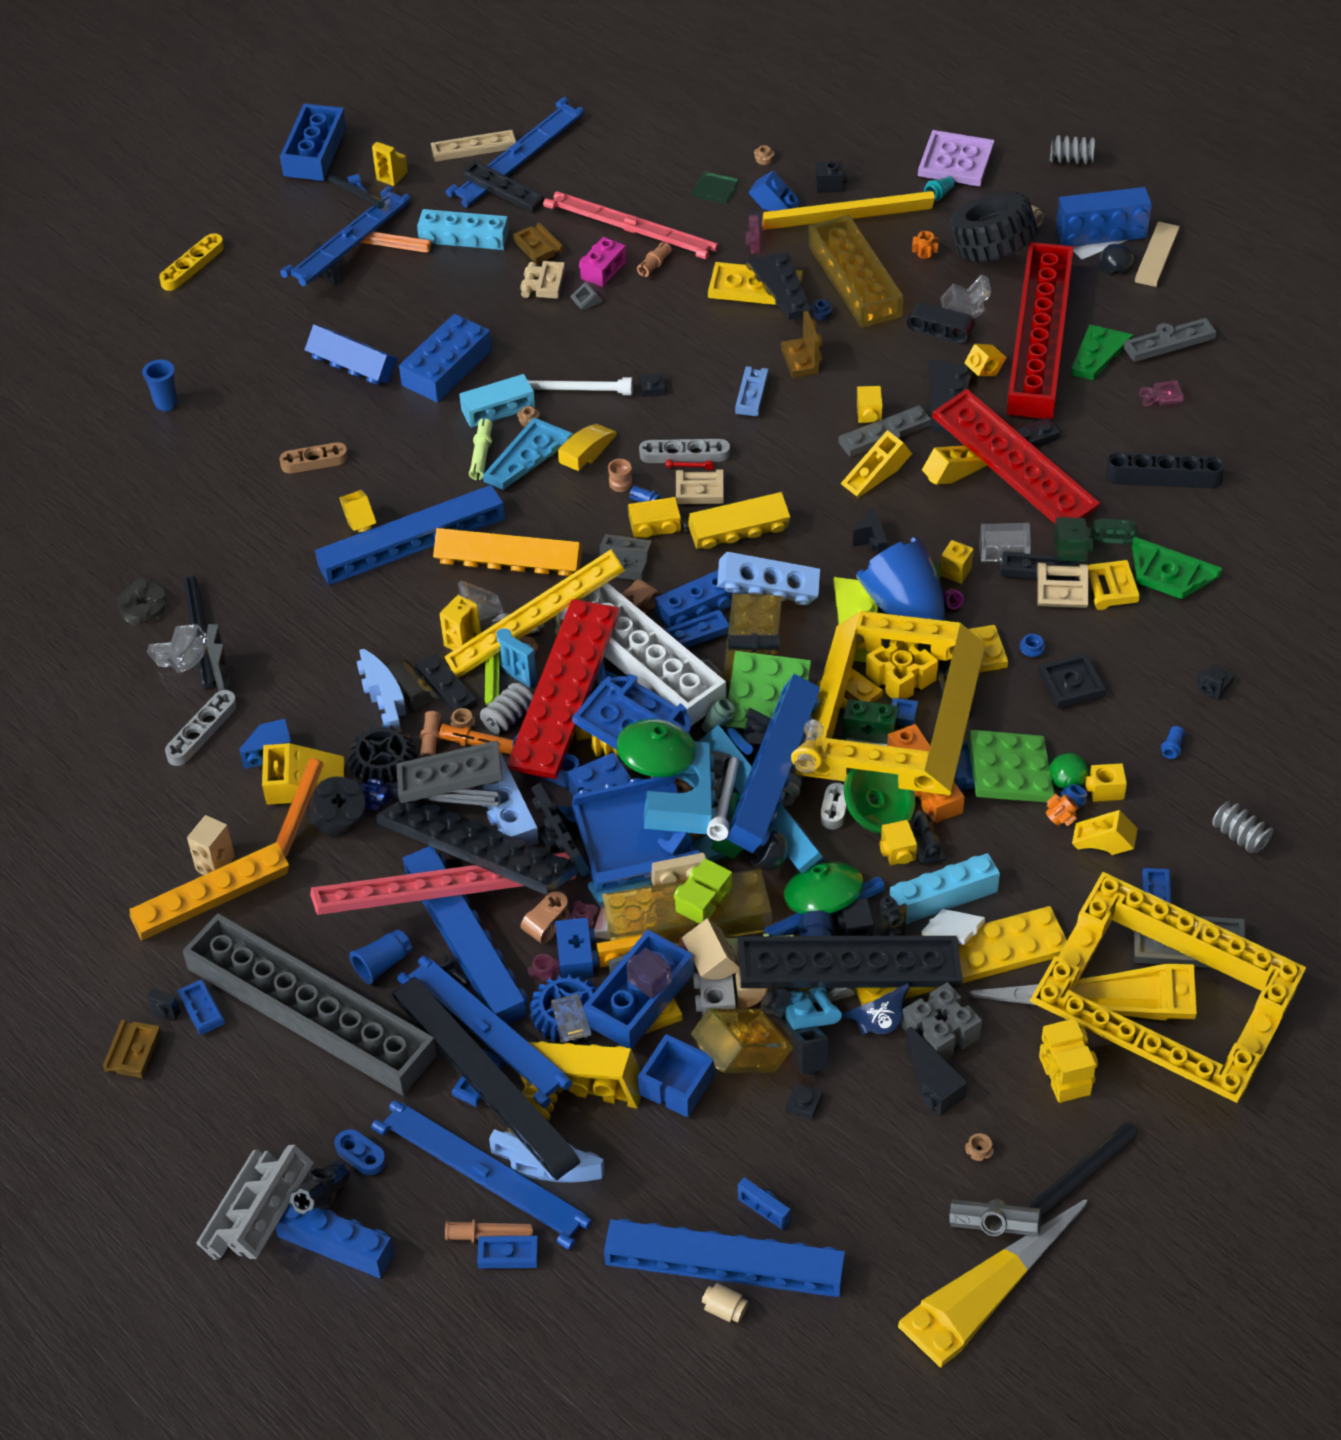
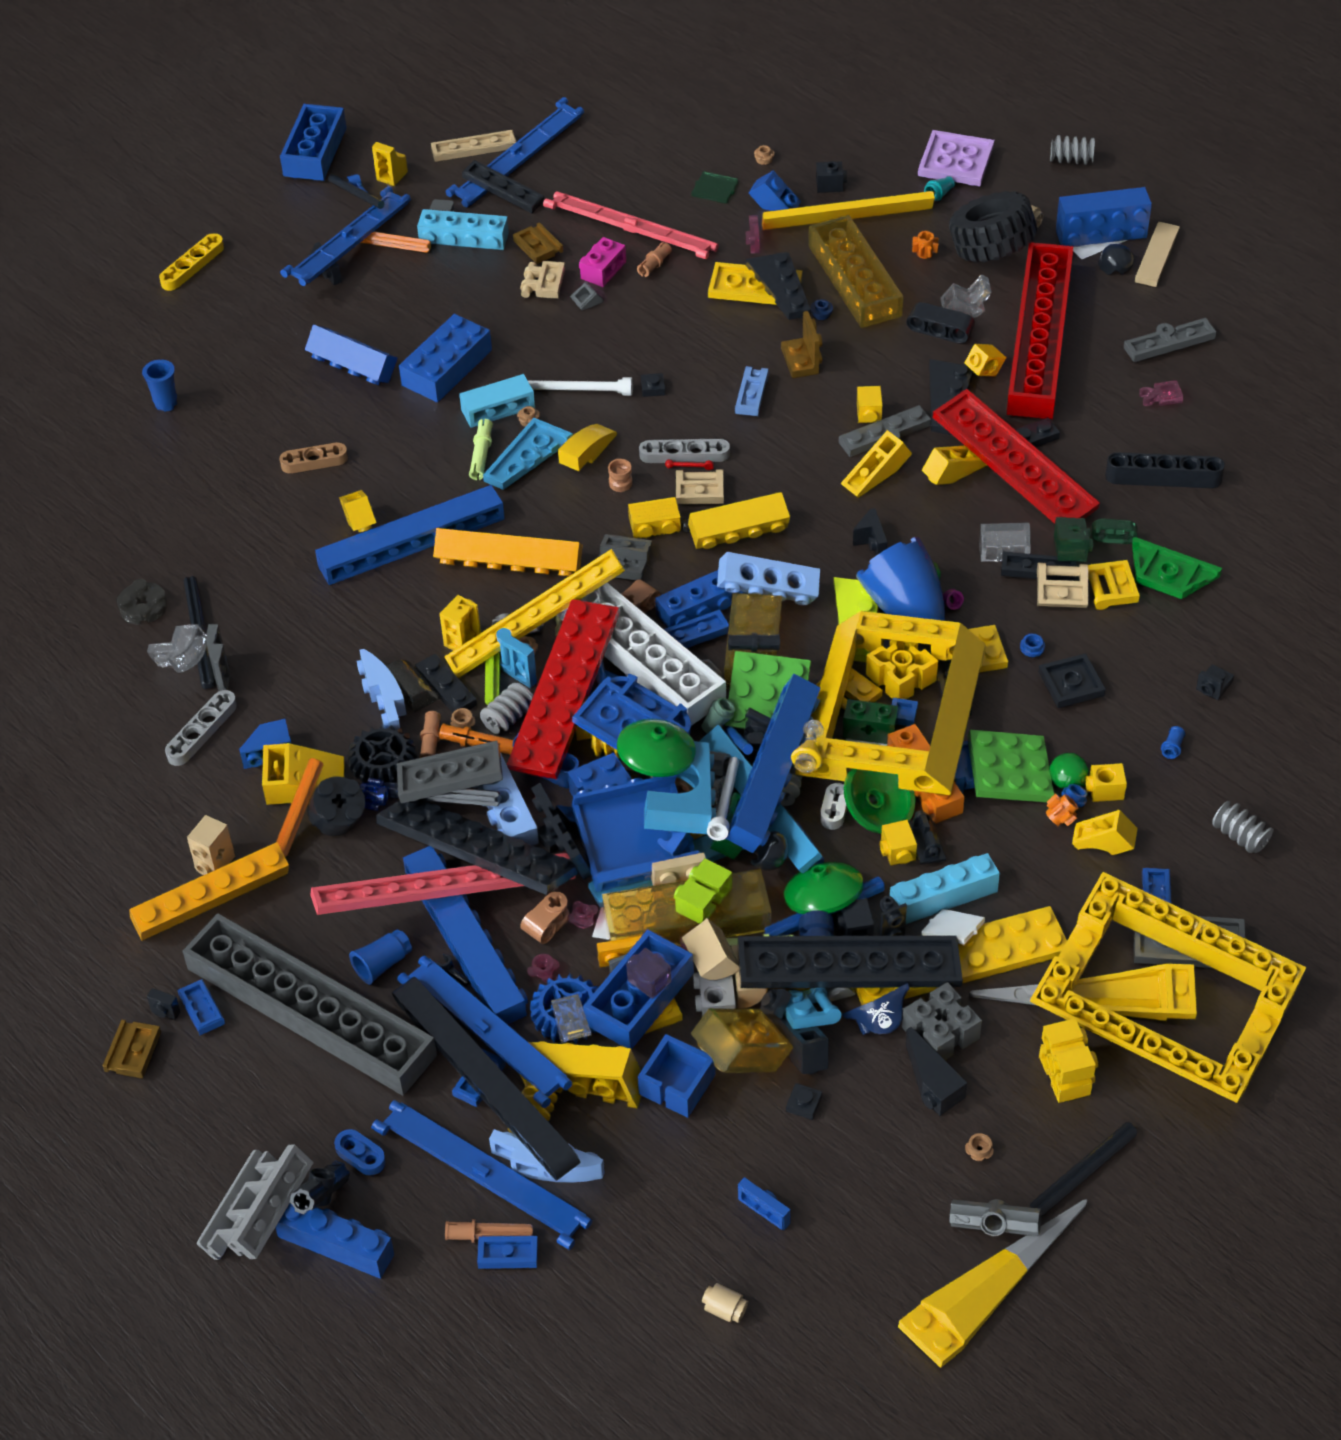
clear slope [458,580,504,620] -> none
blue brick [555,918,598,979] -> none
blue brick [604,1219,845,1297] -> none
blue pin [629,485,661,502] -> none
yellow brick [940,540,974,584] -> none
green wing [1071,324,1133,380] -> none
none -> dark grey slope [429,199,454,212]

